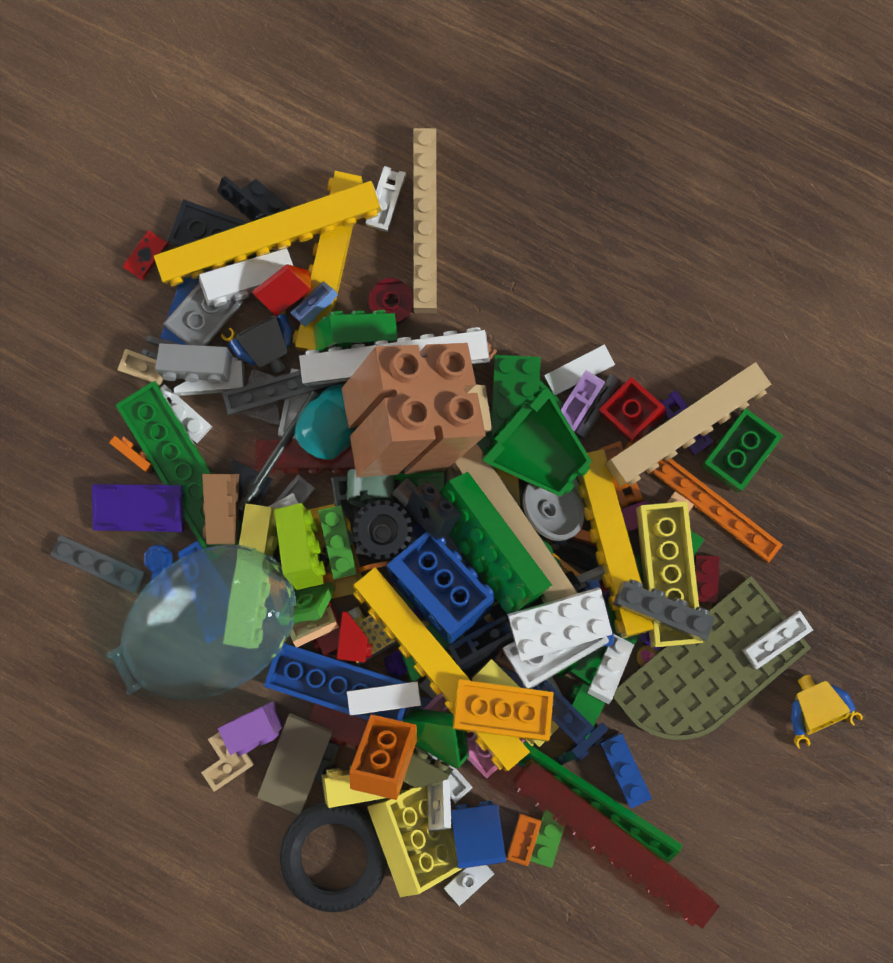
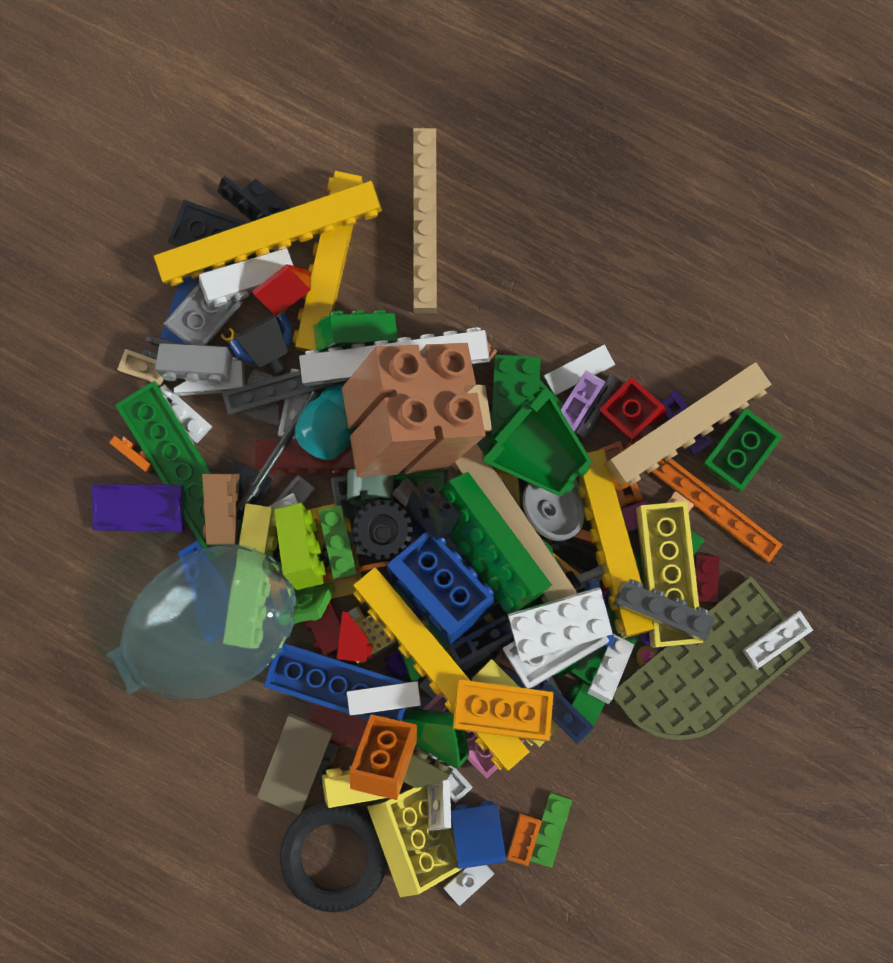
dark grey plate [50,535,145,593] -> none
red tile [122,230,169,281] -> none
blue piece [144,544,177,599] -> none
tan plate [201,732,254,792] -> none
medium lavender piece [218,701,285,757] -> none
light nougat plate [288,606,339,648] -> none
medium blue plate [290,281,338,327] -> none
white plate [366,166,406,232] -> none
dark red plate [369,278,414,324] -> none
clear red brick [513,758,720,929] -> none
green plate [517,741,683,863] -> none
dark blue wing [553,722,609,765] -> none
blue brick [599,731,652,808] -> none
yellow torso [791,675,863,749] -> none

